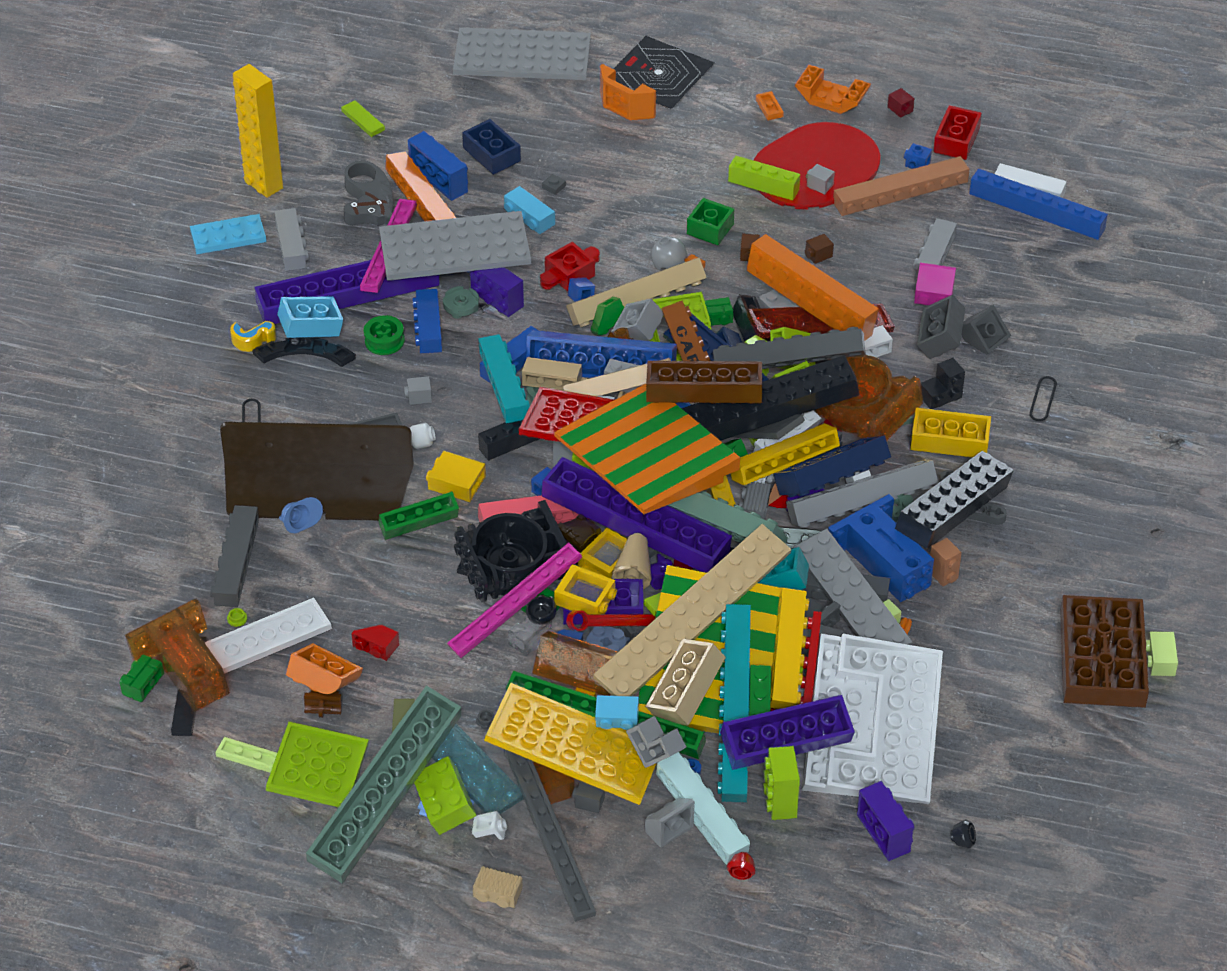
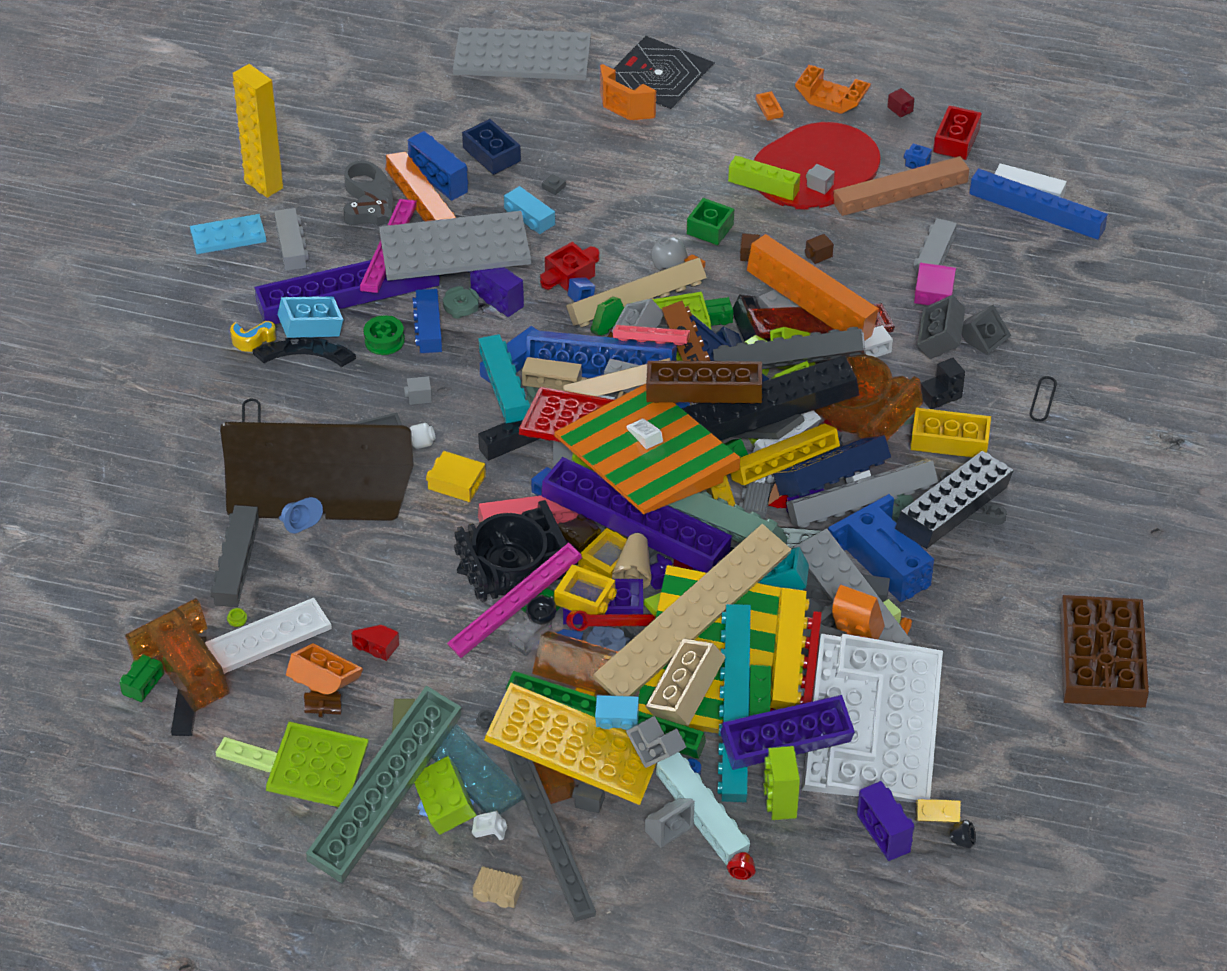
lime tile [341,100,385,137] -> none
green brick [378,491,459,540] -> none
nougat brick [930,538,962,586] -> none
yellowish green brick [1146,632,1178,676] -> none
none -> coral plate [613,325,690,345]
none -> white slope [627,419,663,449]
none -> orange brick [832,584,885,640]
none -> yellow brick [916,799,961,823]

